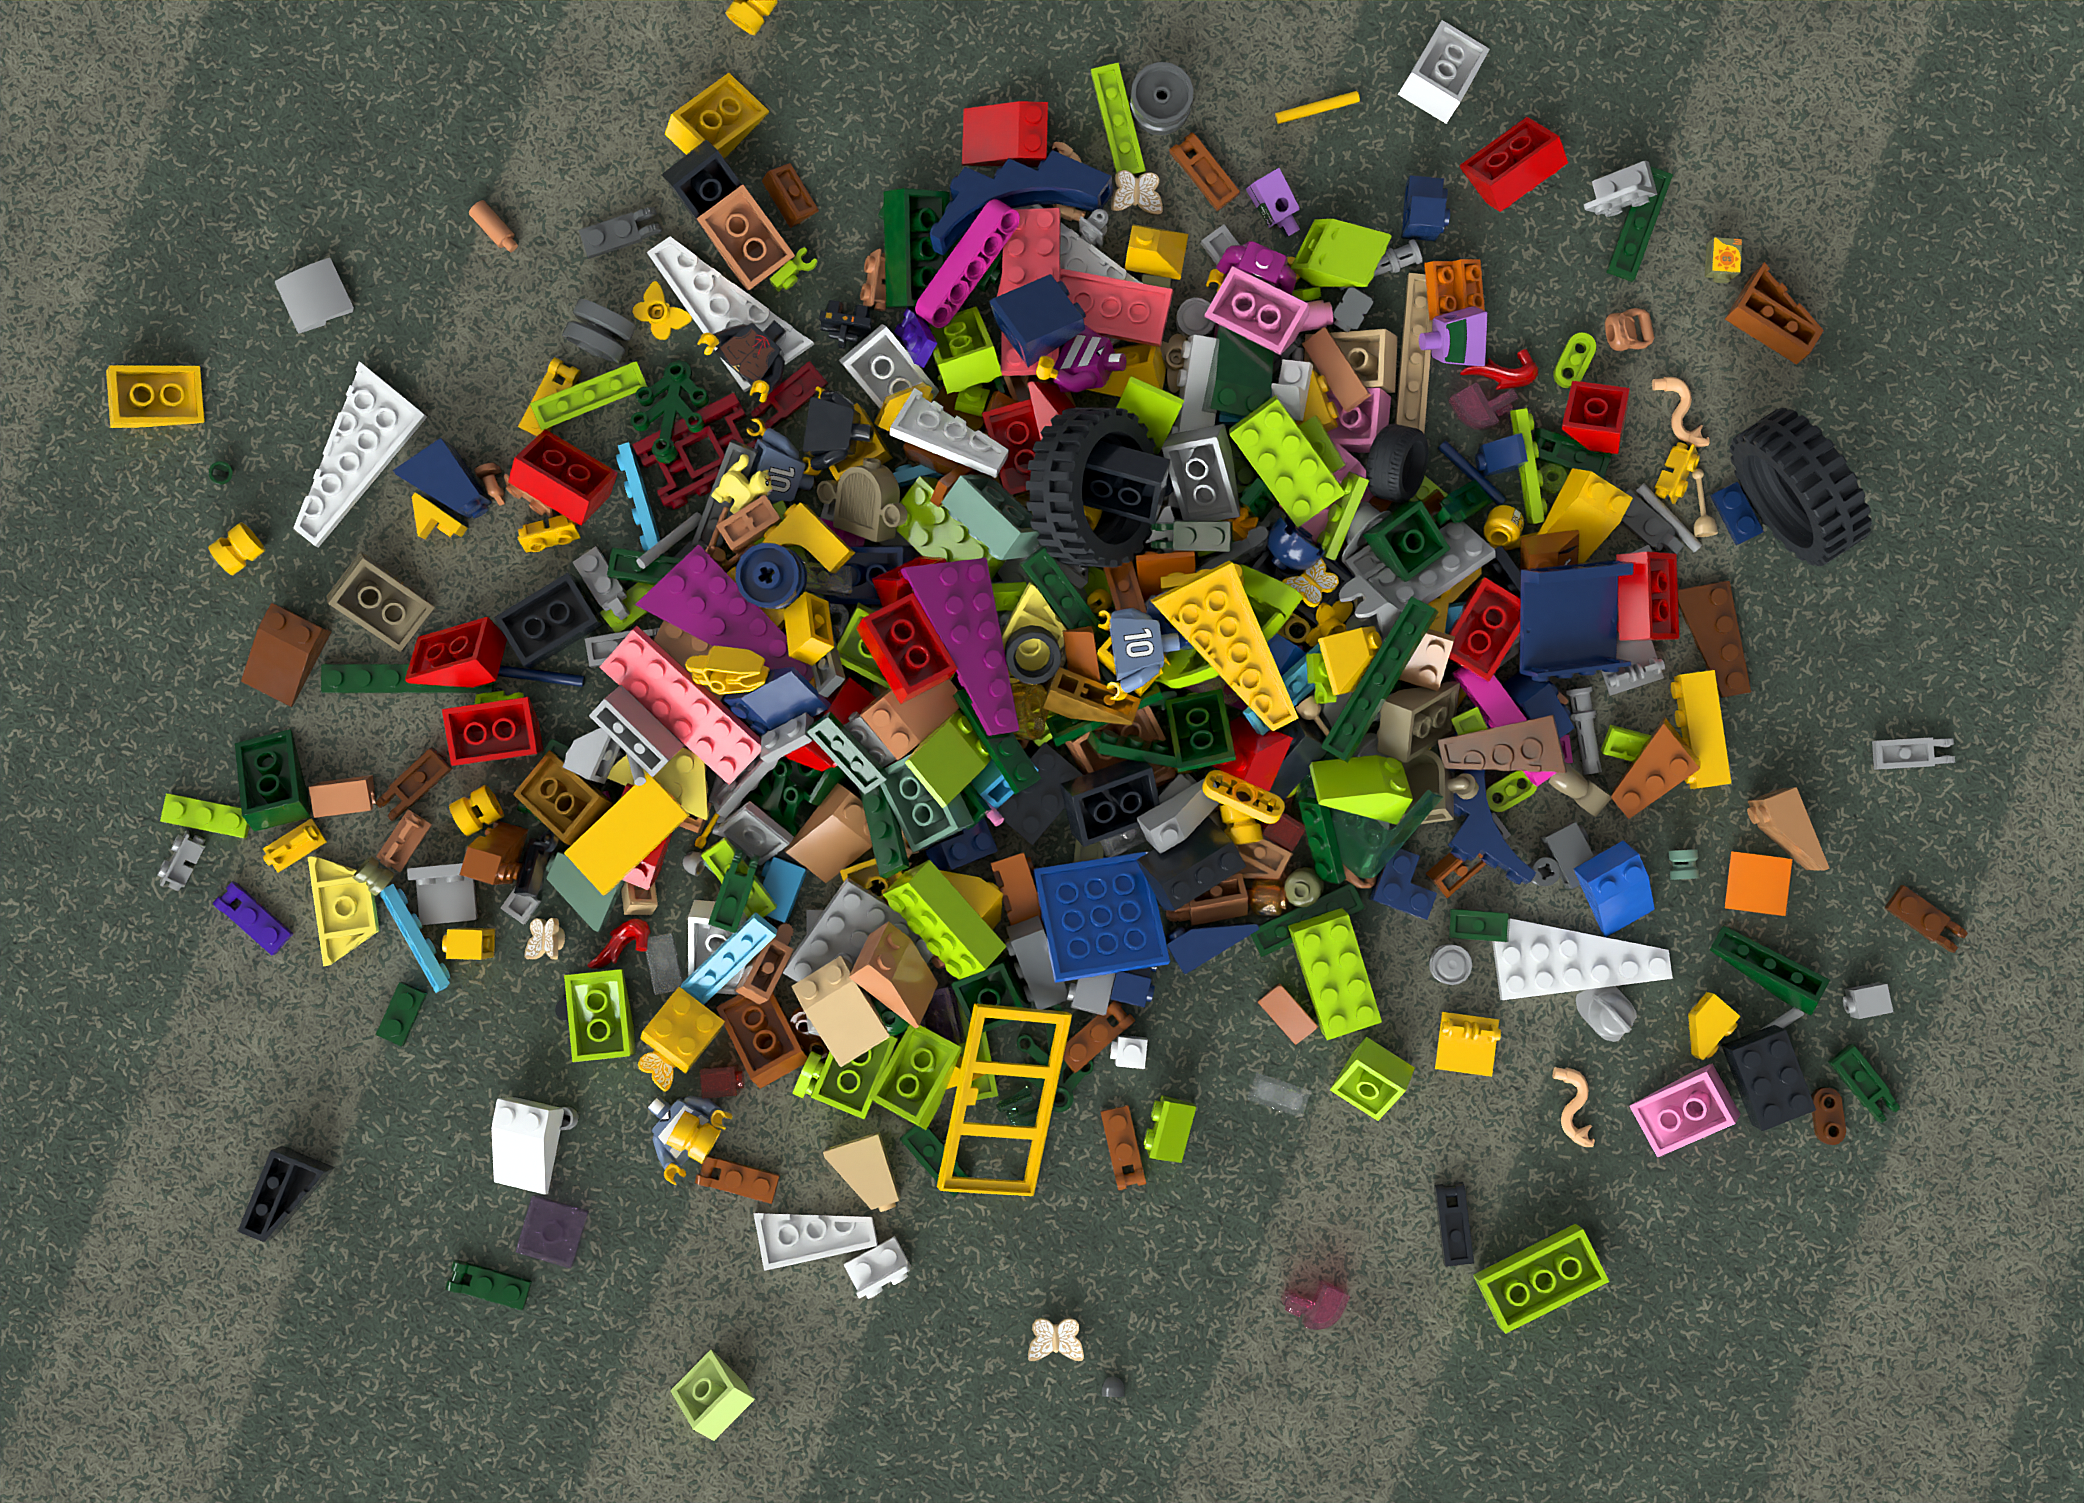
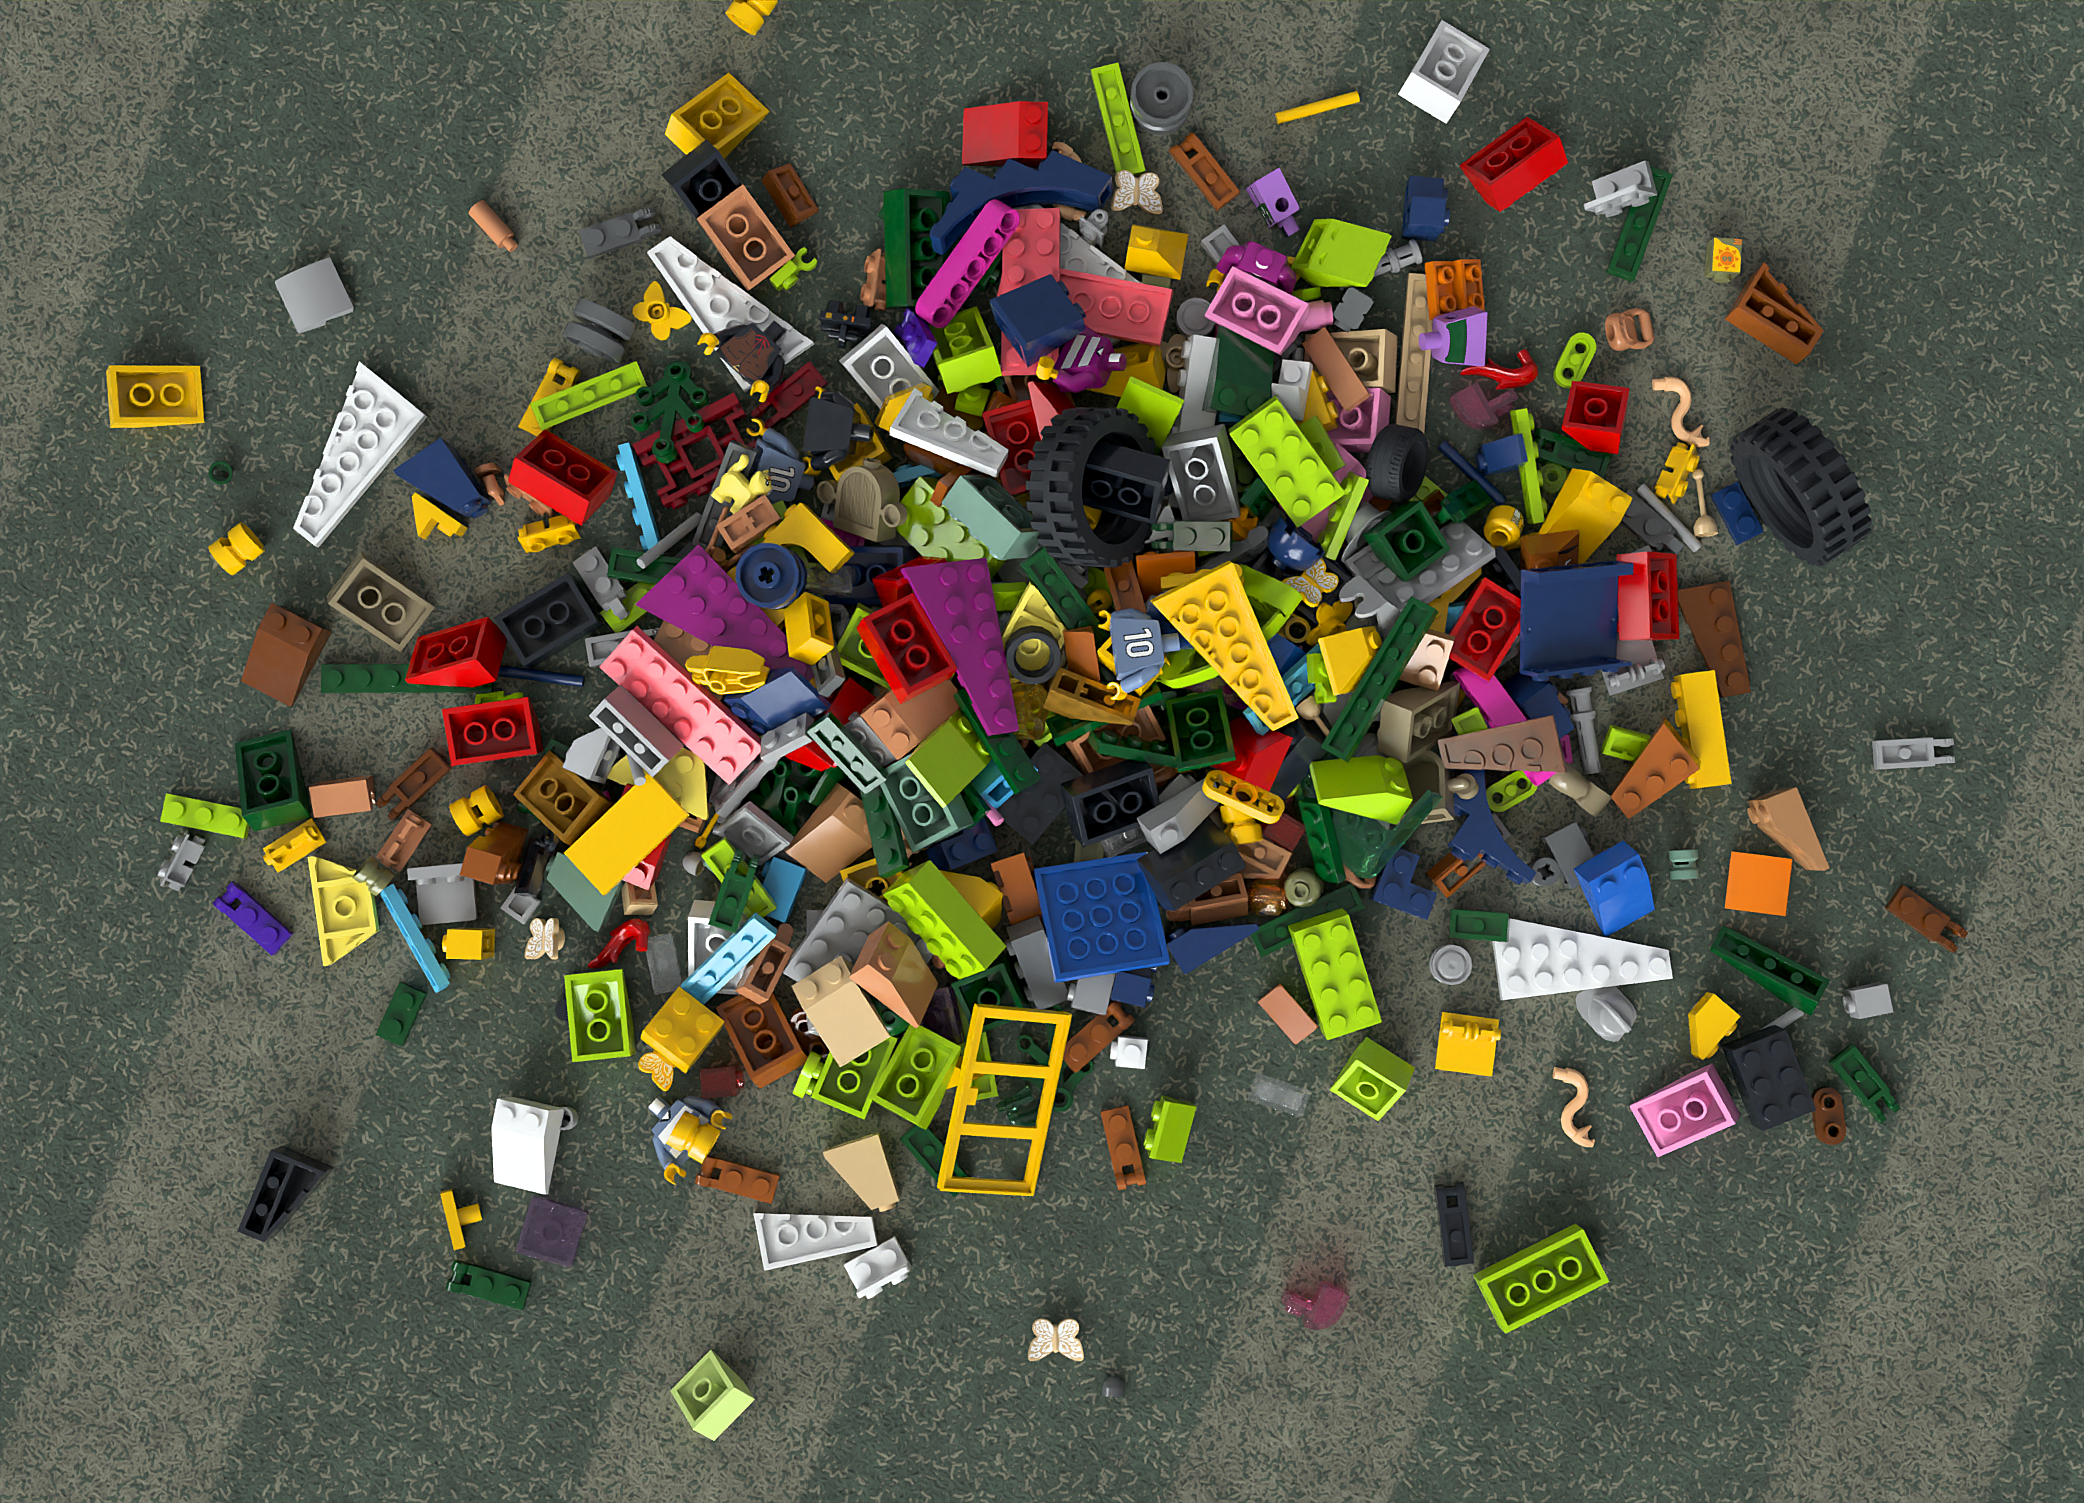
none -> yellow tile [440,1189,482,1250]

